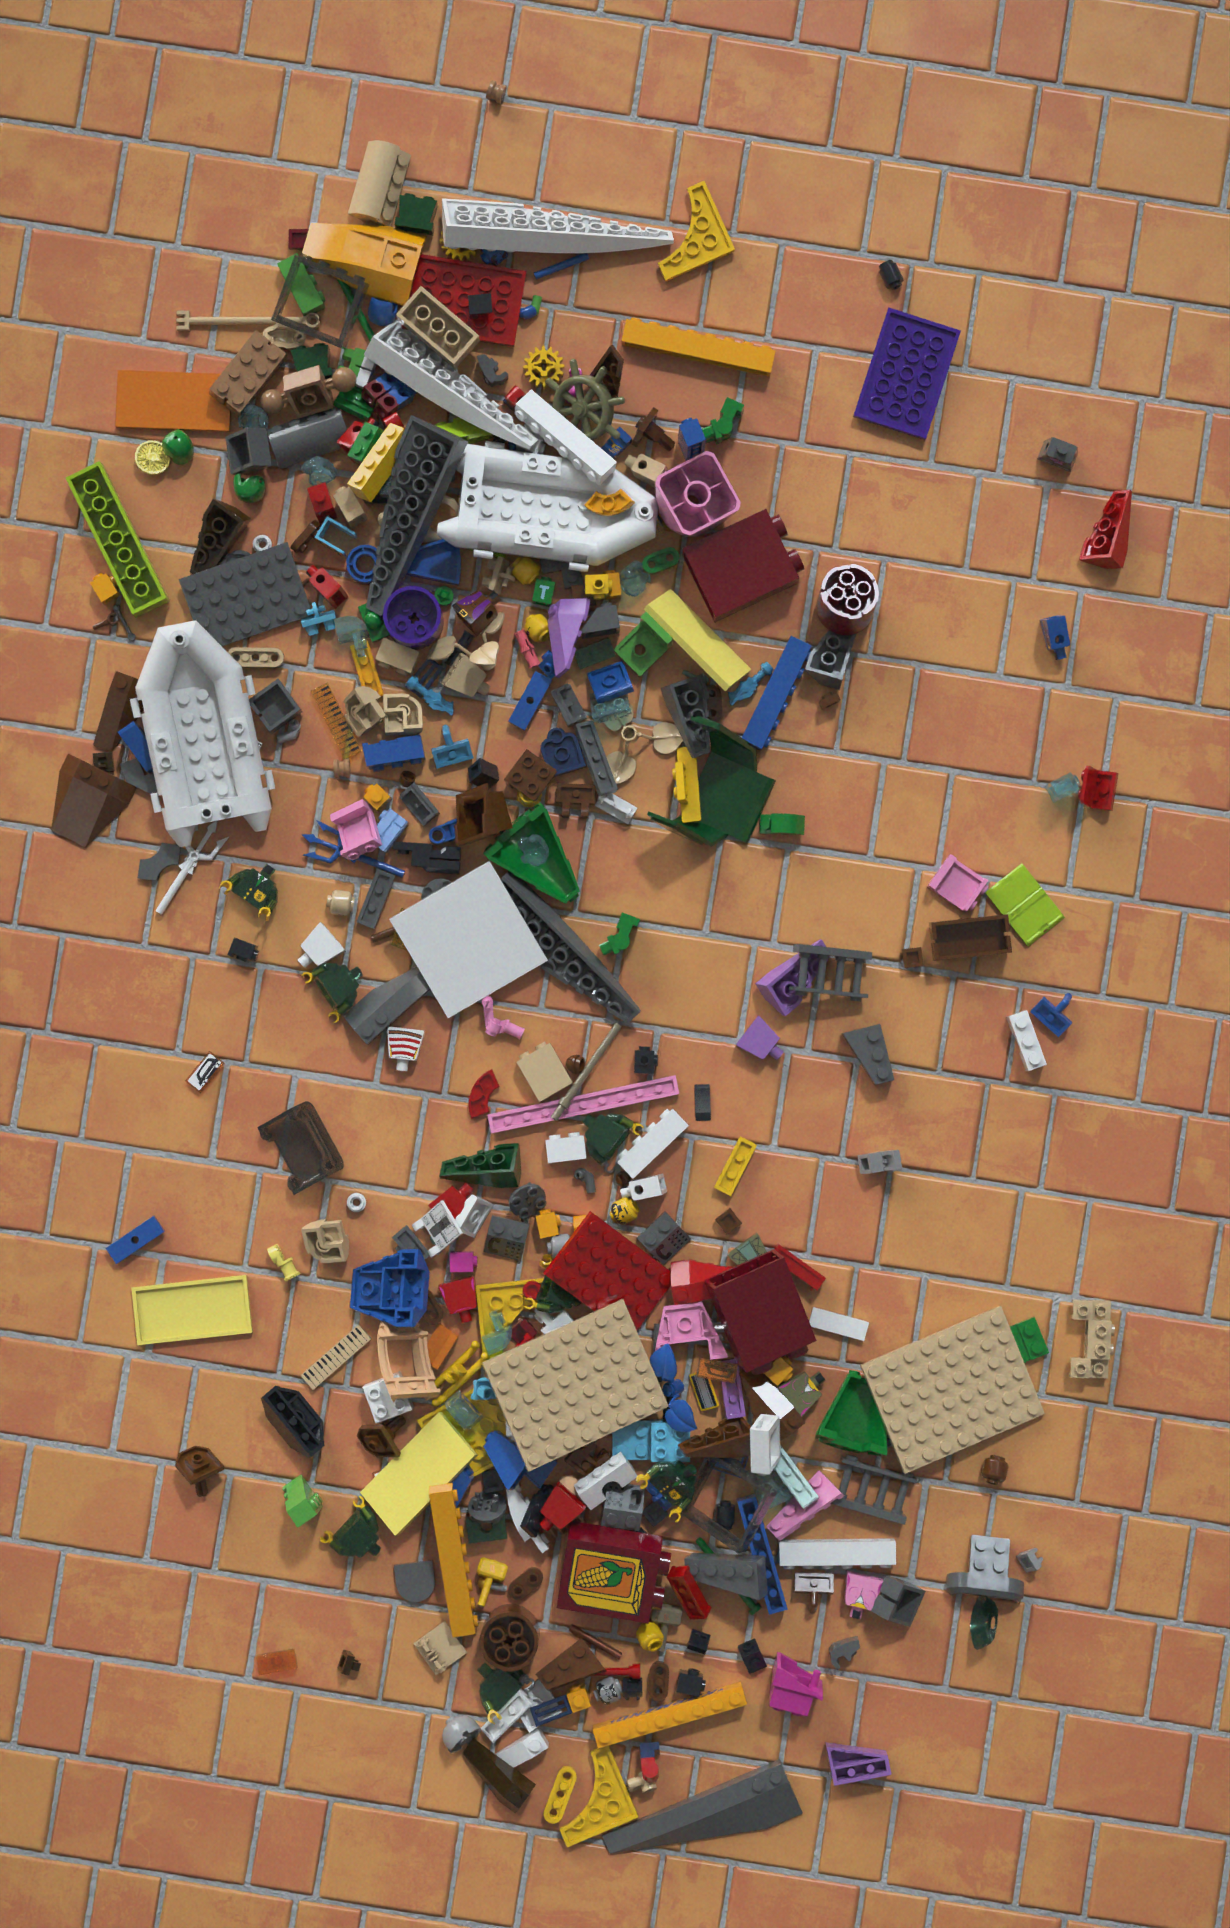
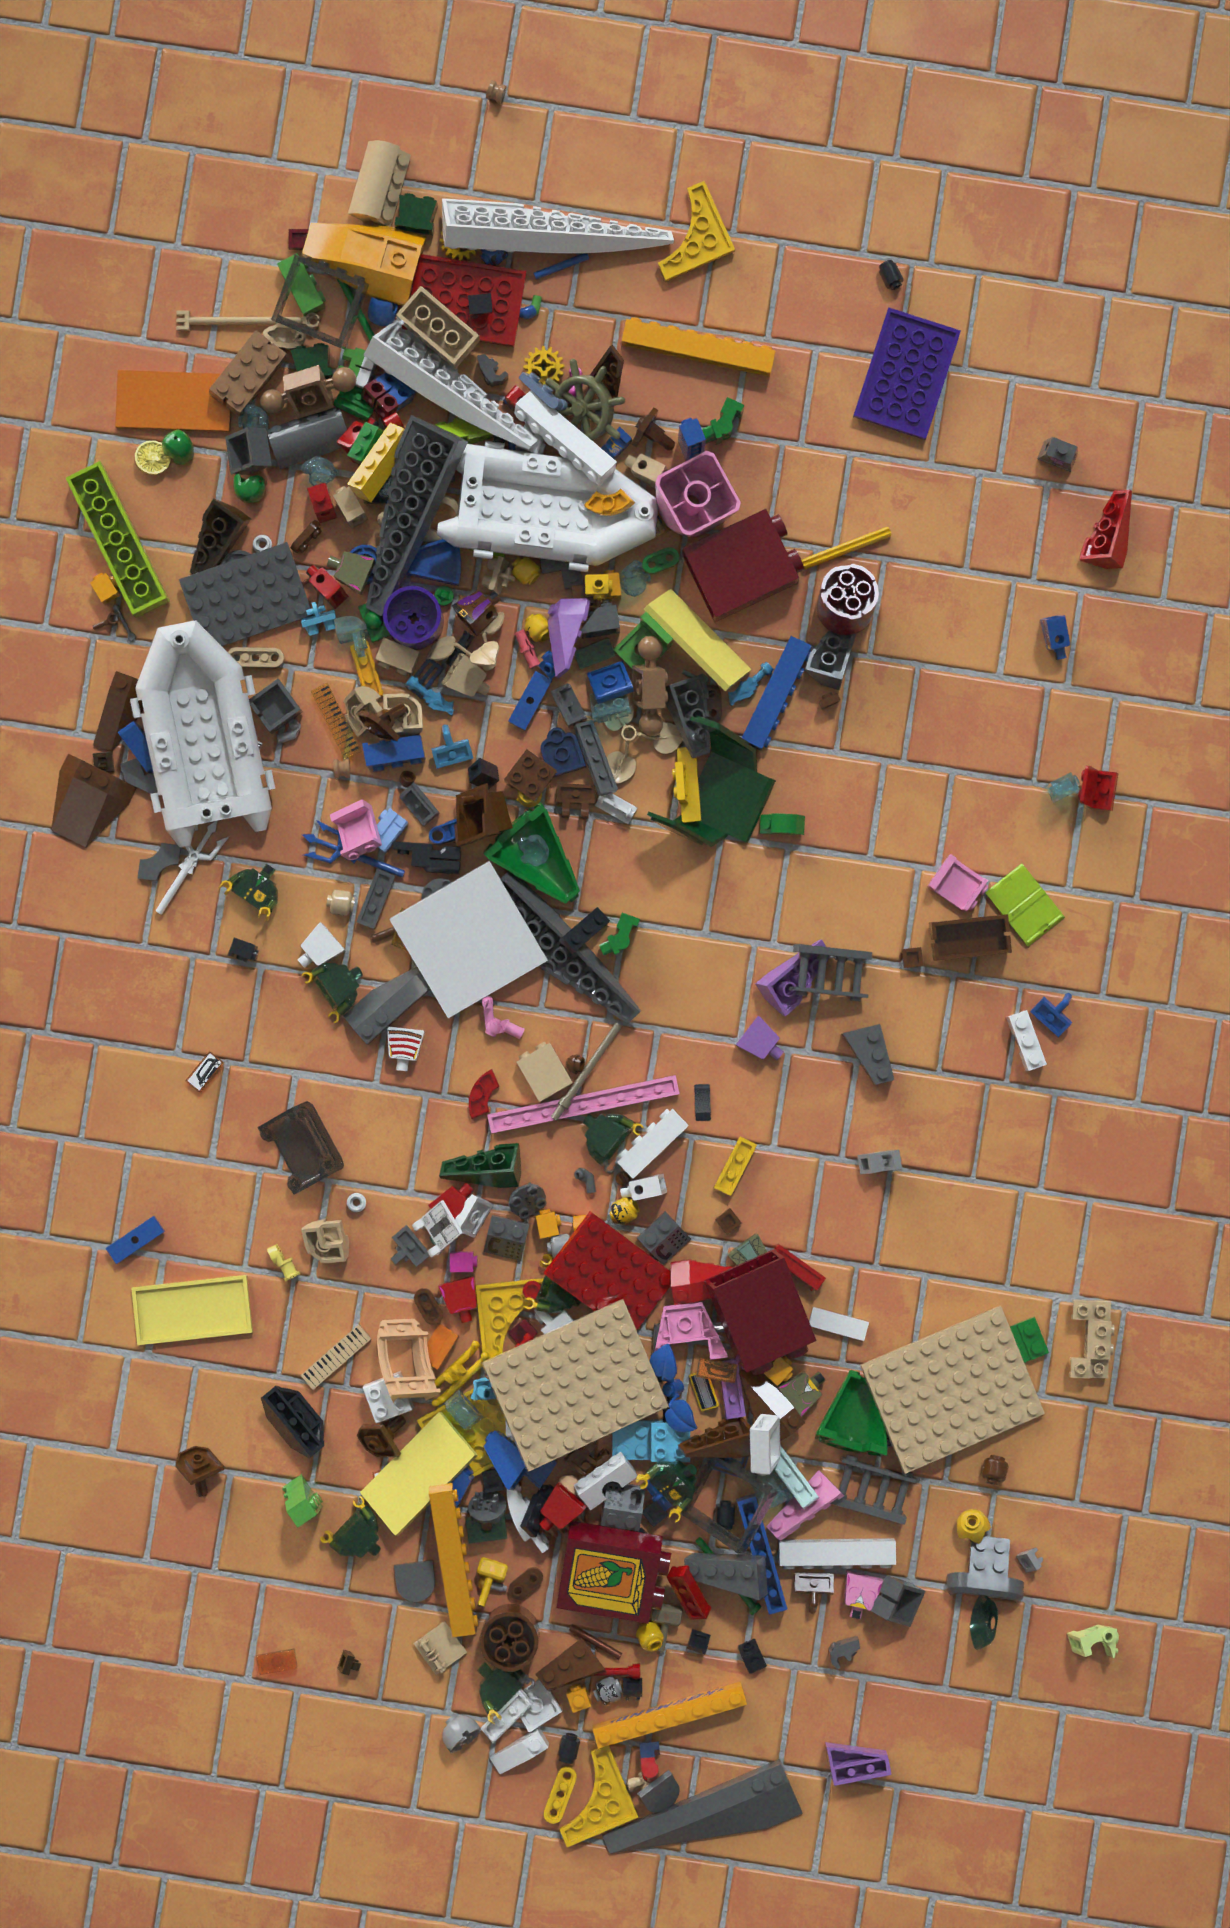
medium azure piece [315,516,358,558] -> none
blue wedge [350,1249,430,1327] -> none
light orange brick [363,783,392,812] -> none
dark brown wedge [462,1738,536,1813] -> none
clear light blue brick [482,1309,513,1355] -> none
dark blue tile [530,1694,573,1727] -> none
green brick [532,577,556,607] -> none
white brick [545,1132,587,1163] -> none
black brick [634,1046,658,1074] -> none
reddish brown plate [649,1661,669,1701] -> none
black brick [676,1668,706,1697] -> none
dark pink piece [769,1652,823,1716] -> none
none -> olive torso [327,552,375,595]
none -> reddish brown piece [358,703,407,741]
none -> sand blue plate [519,372,567,411]
none -> black brick [558,1733,581,1764]
none -> black plate [559,907,610,954]
none -> medium nougat brick [632,636,668,737]
none -> dark grey tile [637,1770,680,1813]
none -> yellow axle [802,527,891,569]
none -> yellow piece [957,1509,991,1544]
none -> yellowish green tile [1067,1625,1119,1658]

